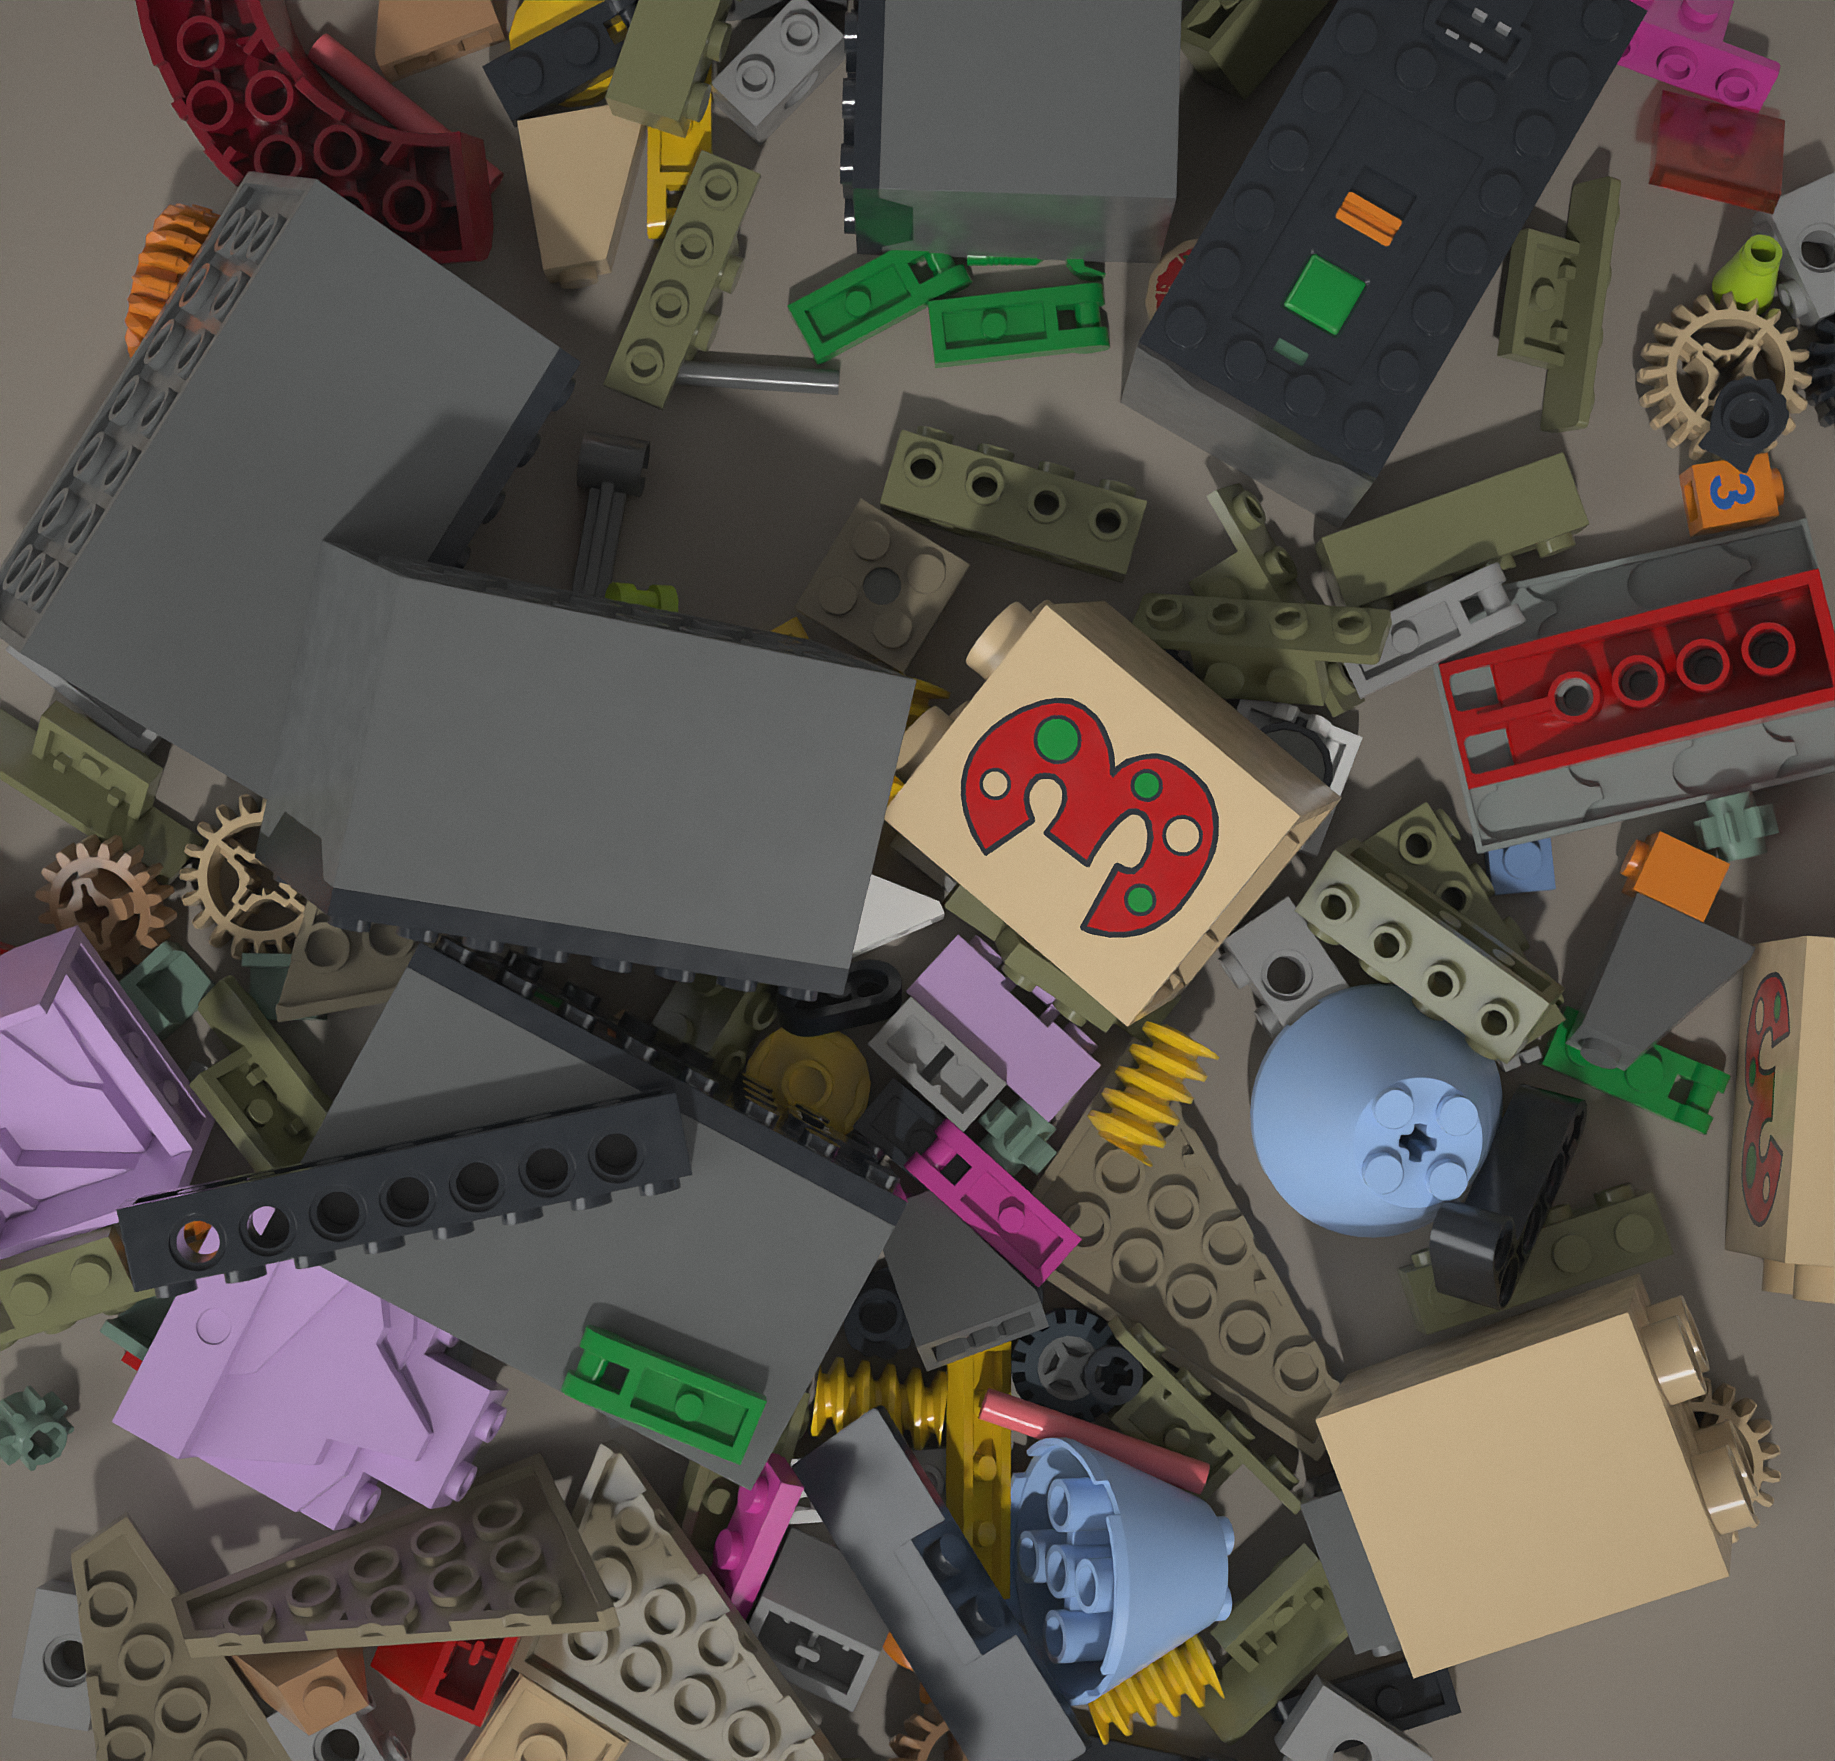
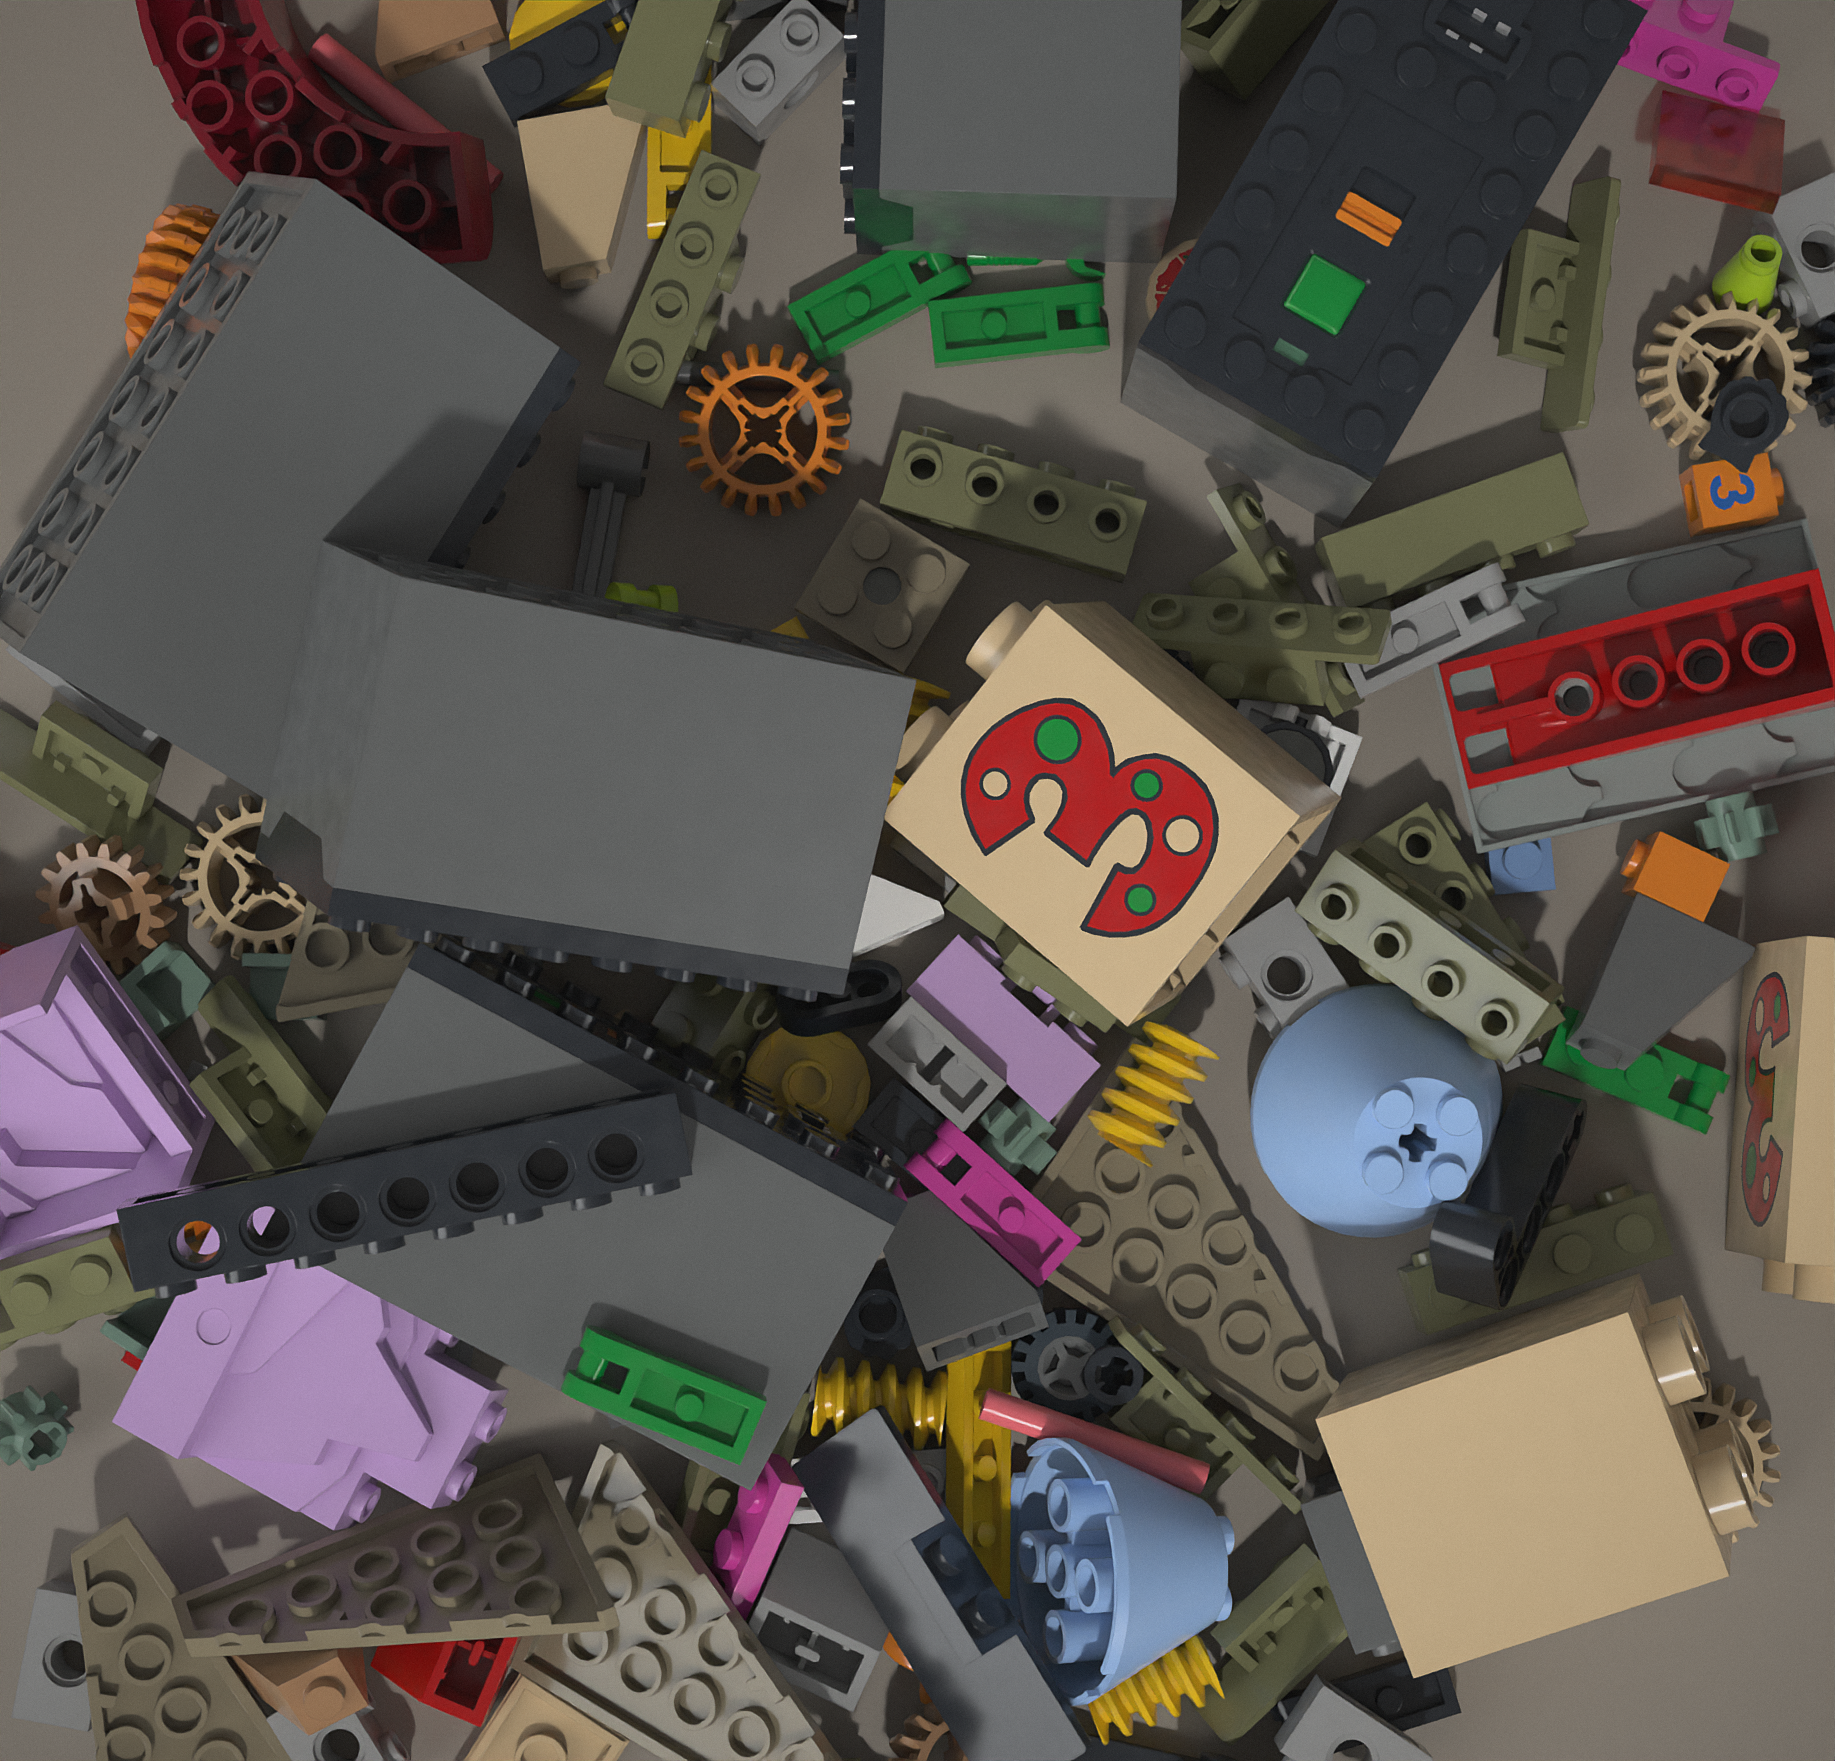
none -> orange gear [679,344,850,516]

